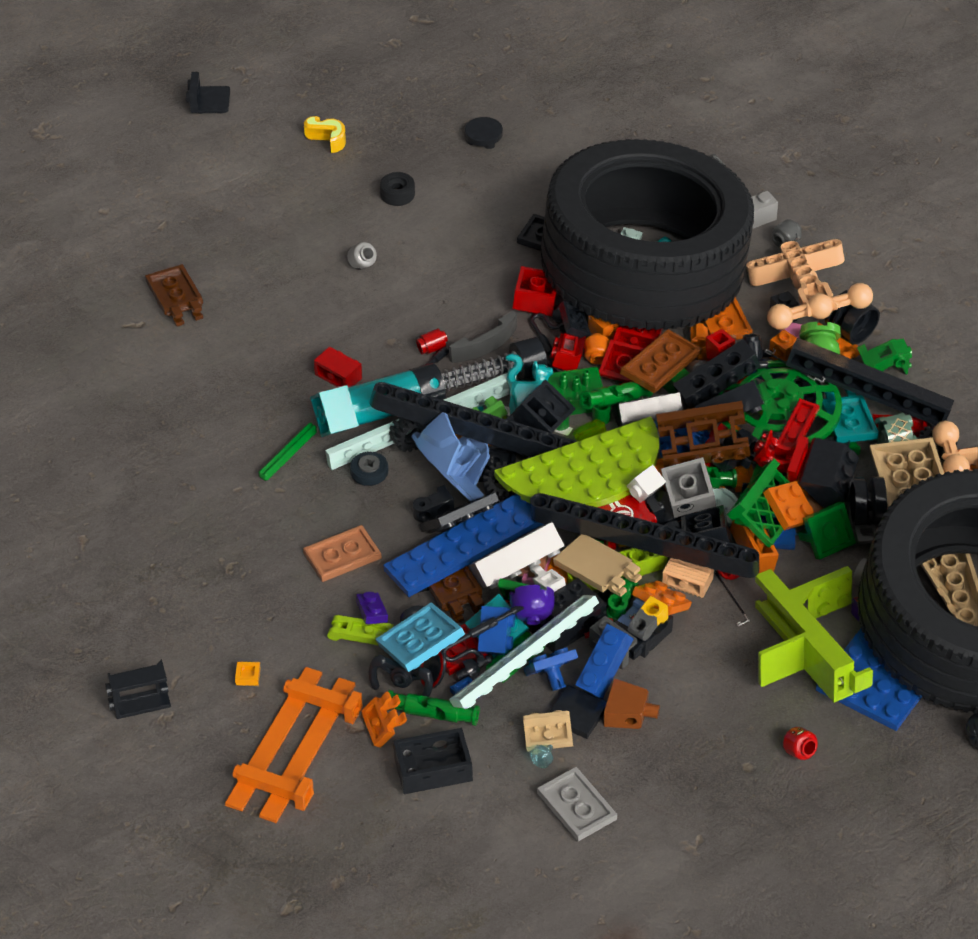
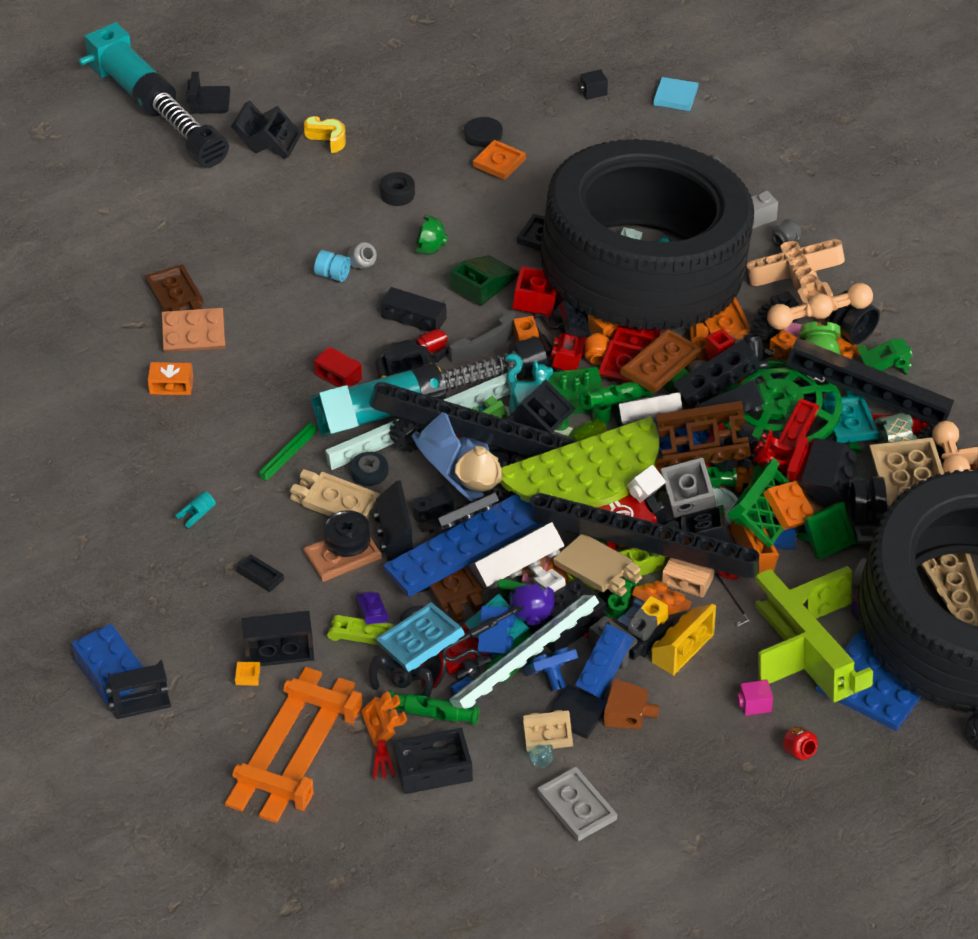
none -> blue brick [71,623,143,704]
none -> piece [79,22,229,168]
none -> orange brick [148,362,194,395]
none -> nougat plate [162,308,226,353]
none -> teal hinge [175,491,216,529]
none -> black bracket [231,100,302,159]
none -> black tile [236,554,284,593]
none -> black brick [241,611,315,667]
none -> tan tile [290,469,380,519]
none -> medium azure wheel [314,250,351,282]
none -> black wheel [324,510,371,557]
none -> black slope [373,480,413,561]
none -> red piece [373,740,395,780]
none -> black torso [376,340,441,378]
none -> black brick [381,287,447,332]
none -> green cylinder [414,214,448,255]
none -> dark green slope [450,255,520,306]
none -> tan helmet [455,446,503,492]
none -> orange plate [473,140,526,180]
none -> orange brick [513,316,539,342]
none -> black brick [578,69,608,100]
none -> yellow slope [651,604,716,676]
none -> medium azure tile [654,77,698,111]
none -> dark pink brick [737,680,773,716]
none -> black tyre [750,303,779,343]

